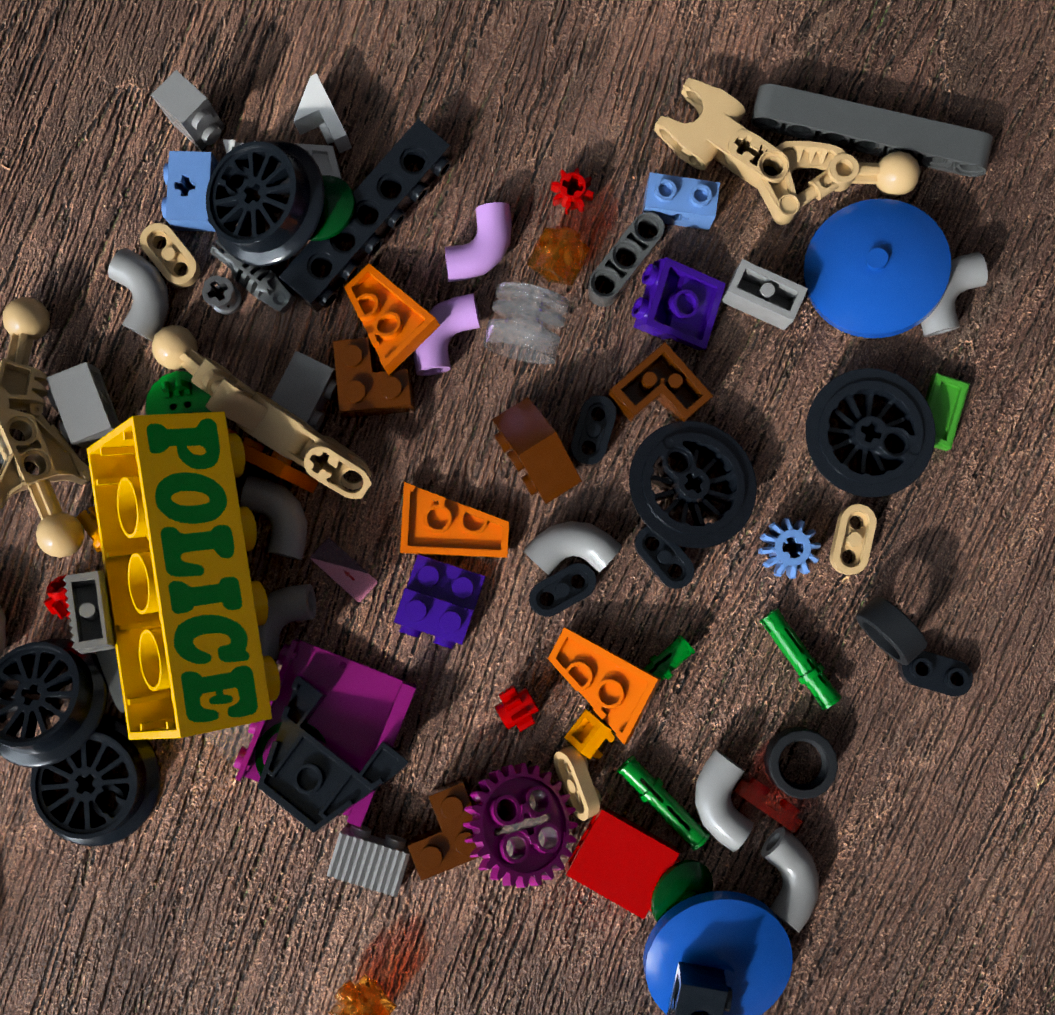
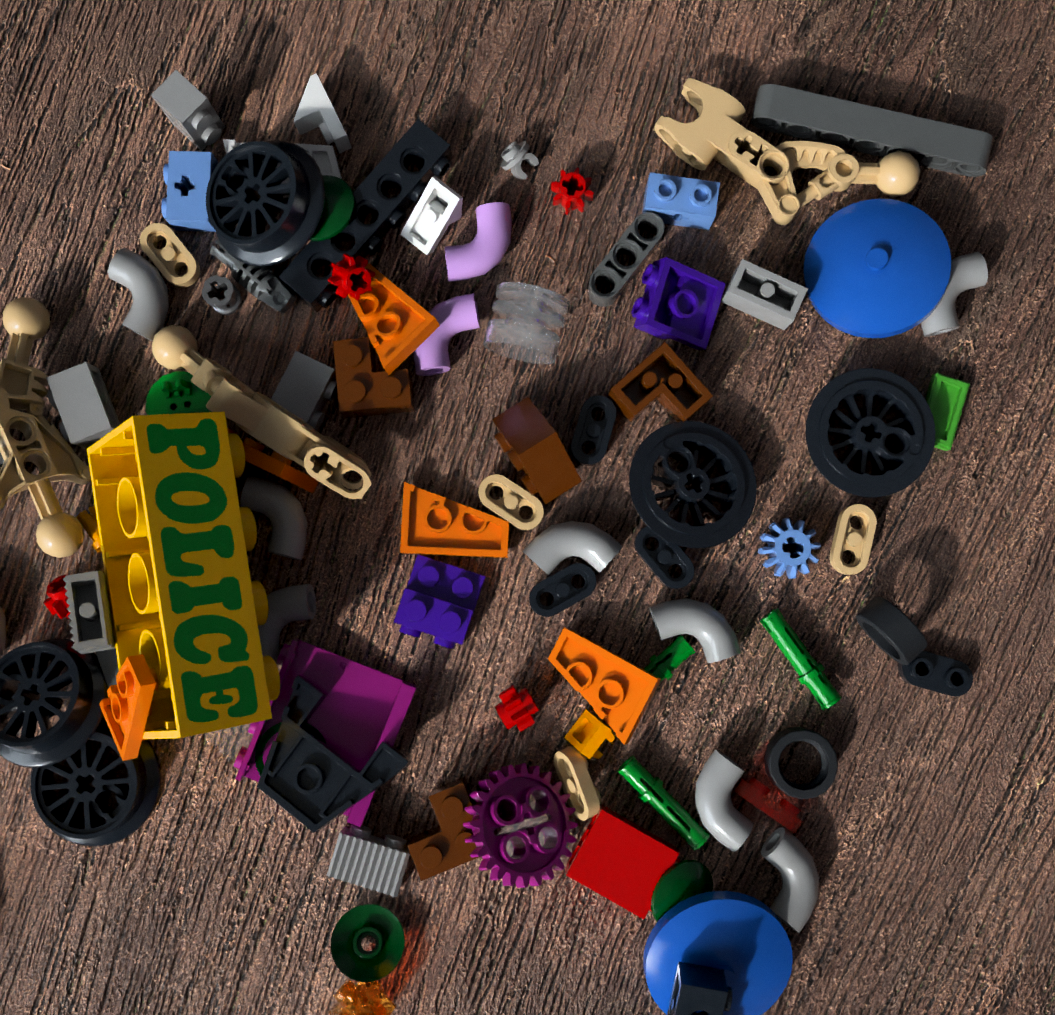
clear pink sticker [310,538,377,602] -> none
clear orange brick [527,226,590,286] -> none
none -> orange wing [99,654,158,761]
none -> red gear [328,253,376,301]
none -> dark green dish [331,904,405,982]
none -> white slope [400,176,463,255]
none -> tan plate [478,474,544,531]
none -> light grey plate [500,141,539,180]
none -> light grey cylinder [649,598,742,663]

